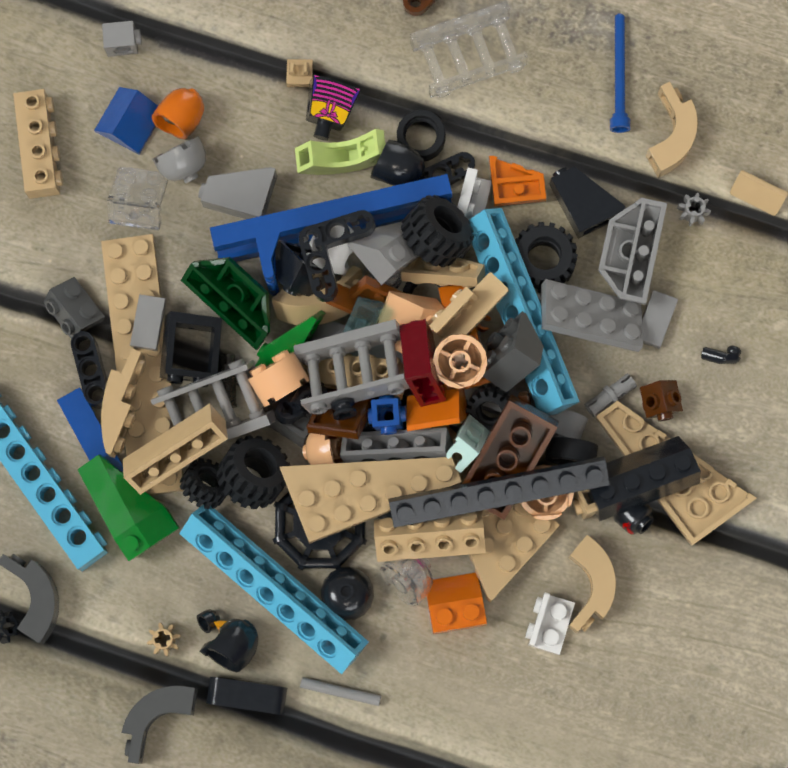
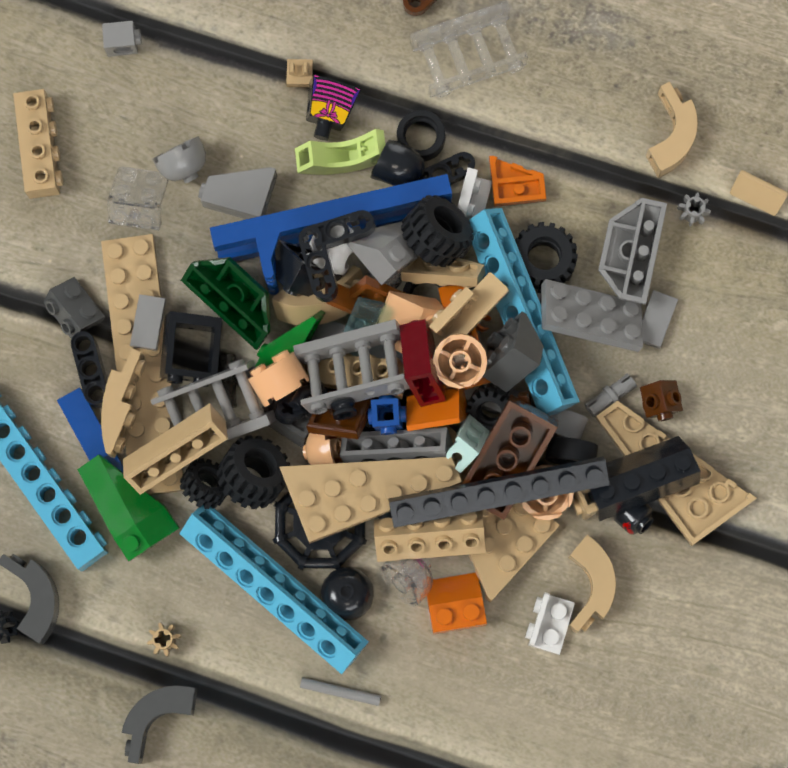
blue slope [94,87,158,155] -> none
orange piece [152,88,204,139] -> none
black hinge [197,609,220,633] -> none
black piece [199,619,258,673] -> none
black beam [206,677,288,715] -> none
black slope [550,167,626,239] -> none
blue piece [610,13,631,133] -> none
black arm [701,345,741,364] -> none

